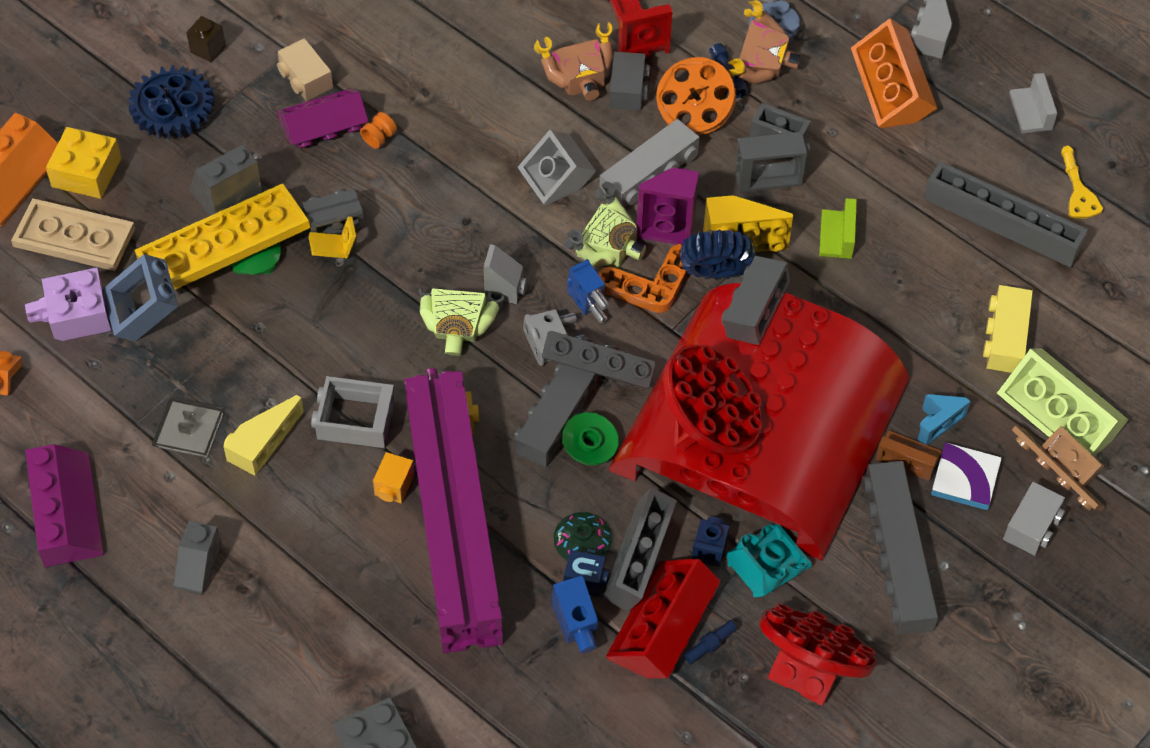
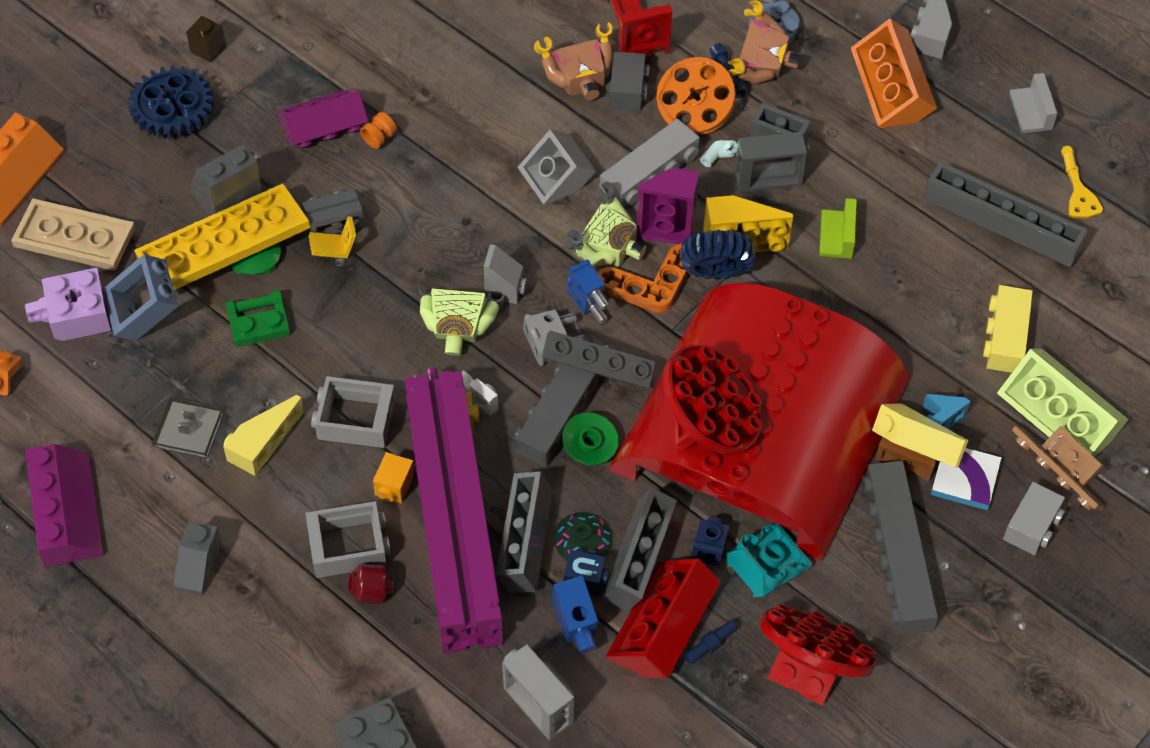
yellow brick [46,127,121,199] -> none
tan brick [277,38,333,101] -> none
dark grey brick [722,256,791,345] -> none
none -> green plate [225,290,290,348]
none -> light grey window [306,501,391,578]
none -> dark red head [348,564,393,604]
none -> white plate [462,371,498,417]
none -> dark grey brick [496,471,553,593]
none -> light grey window [502,644,574,741]
none -> light aqua arm [700,140,738,167]
none -> light yellow slope [872,403,968,467]

